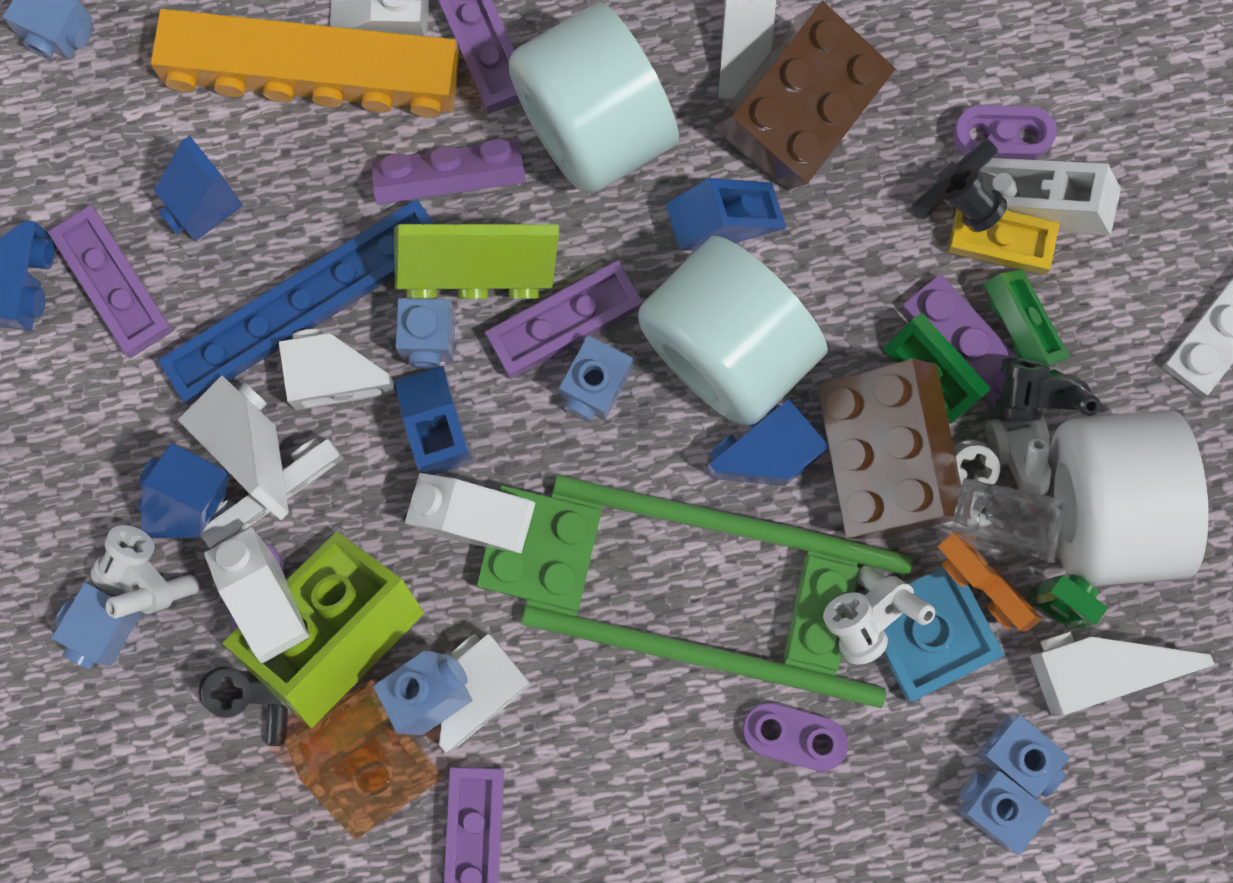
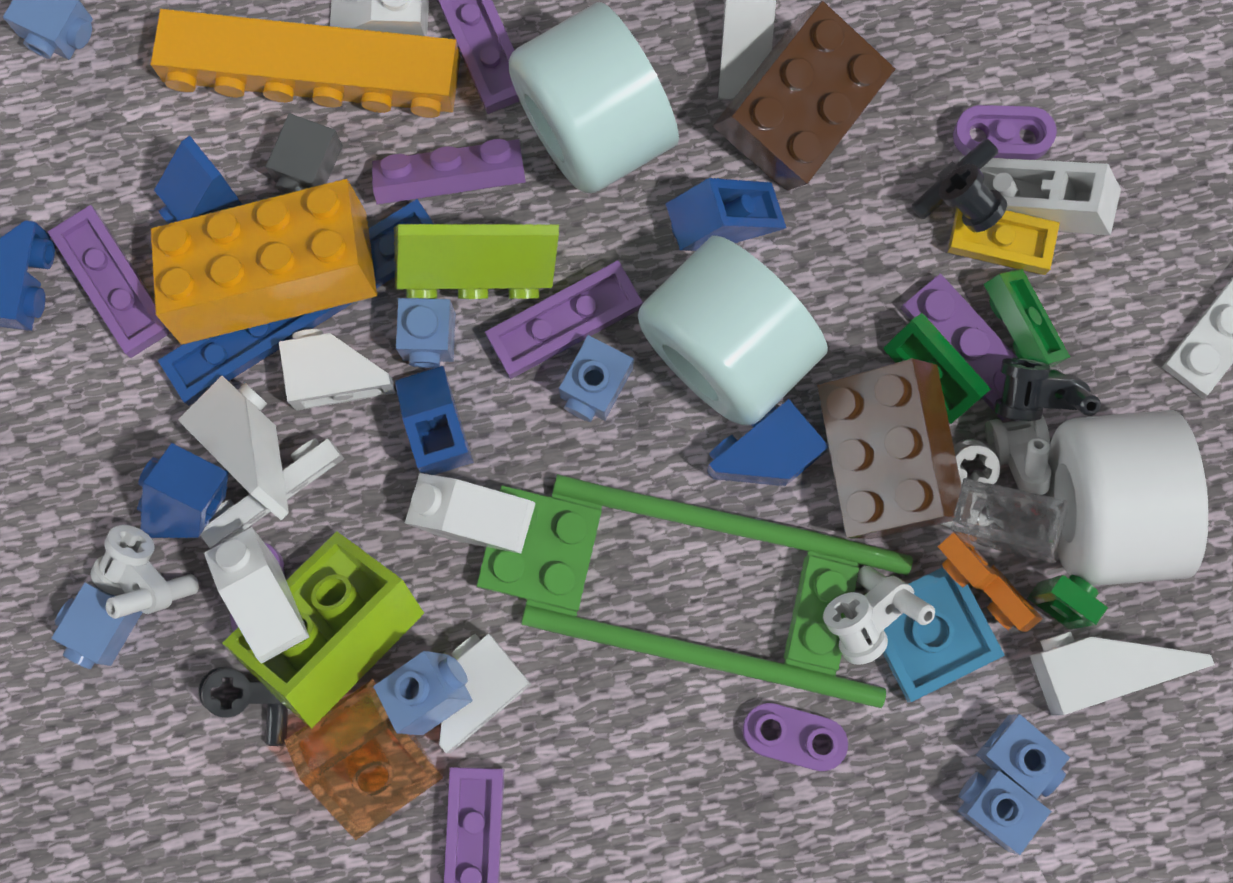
none -> light orange brick [151,179,377,345]
none -> dark grey brick [265,113,343,194]

